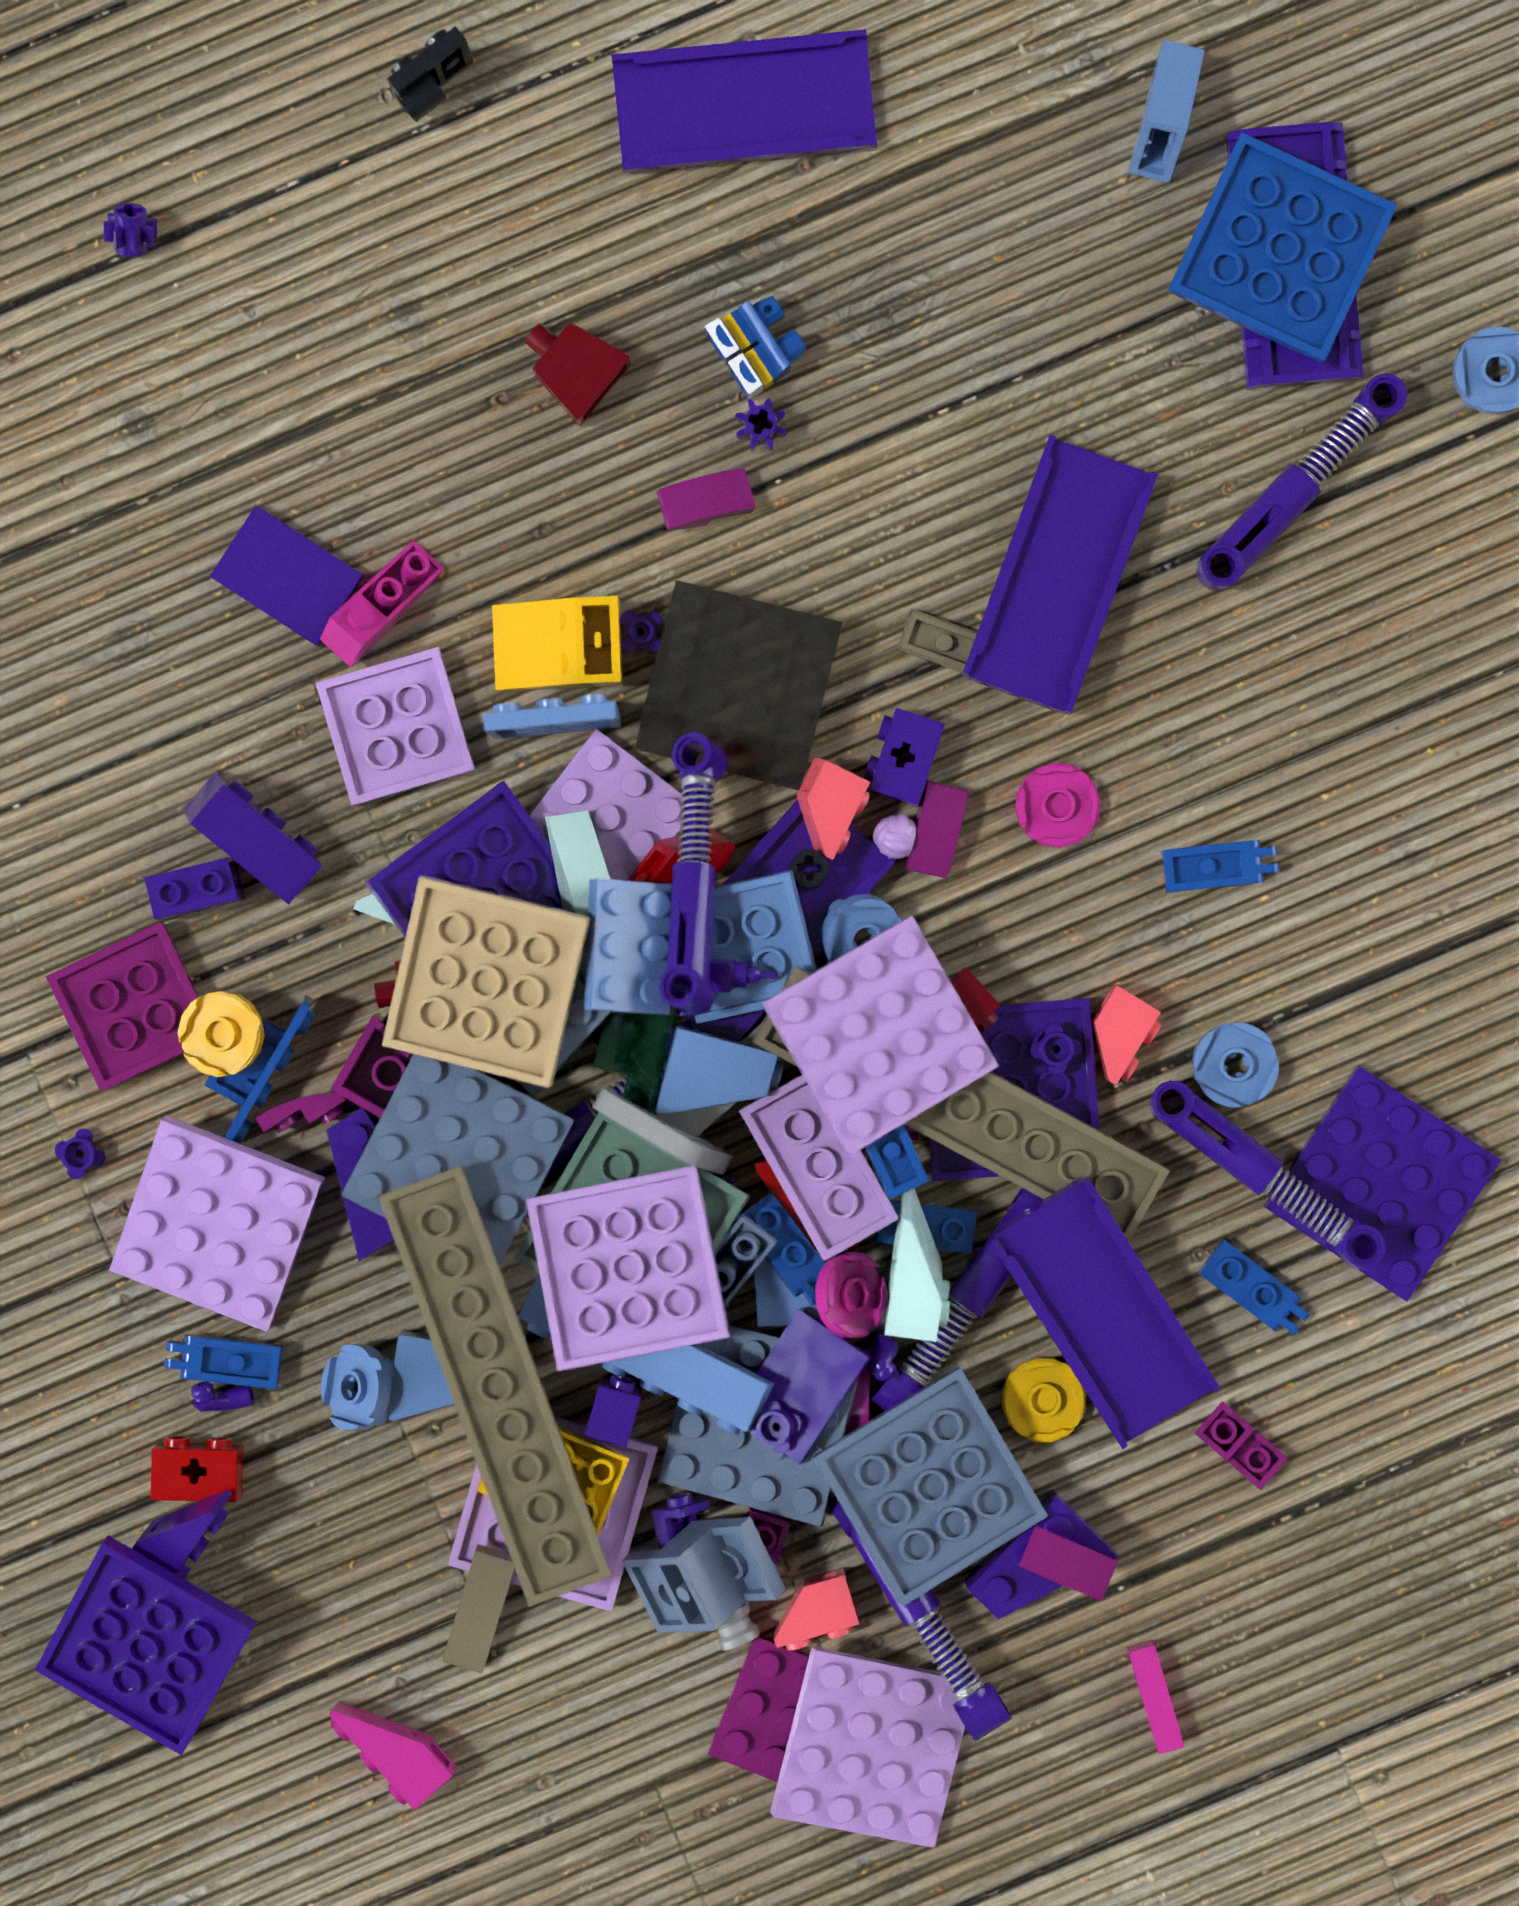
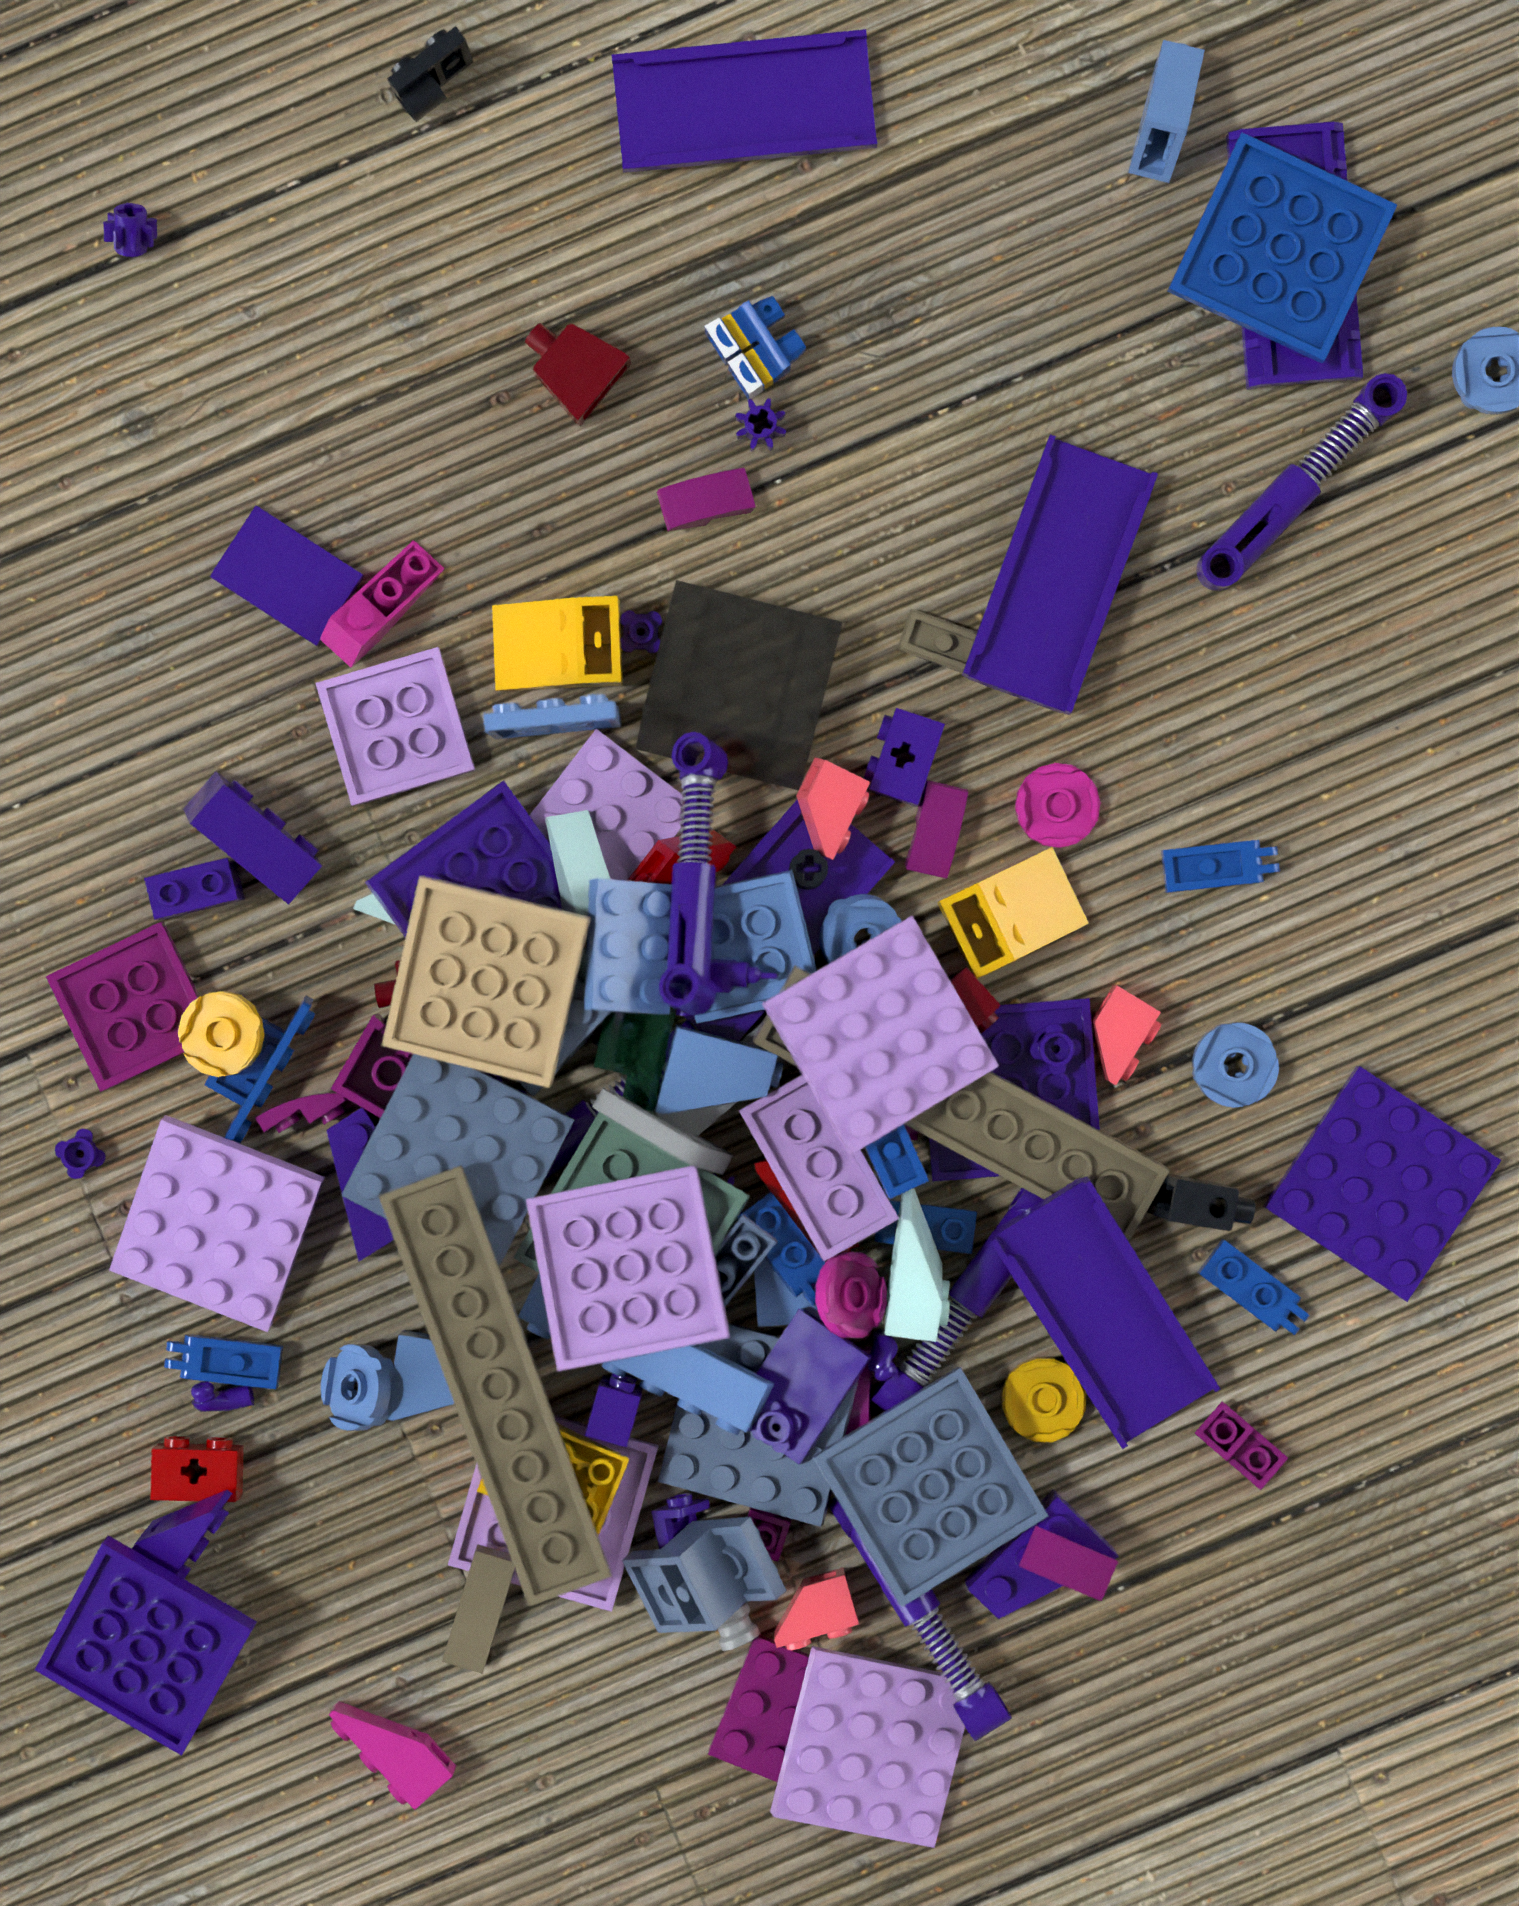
lavender piece [873,813,916,860] -> none
dark pink piece [1126,1639,1185,1755] -> none
dark purple piece [1150,1080,1386,1269] -> none
none -> yellow slope [937,847,1089,979]
none -> black torso [1147,1174,1256,1231]

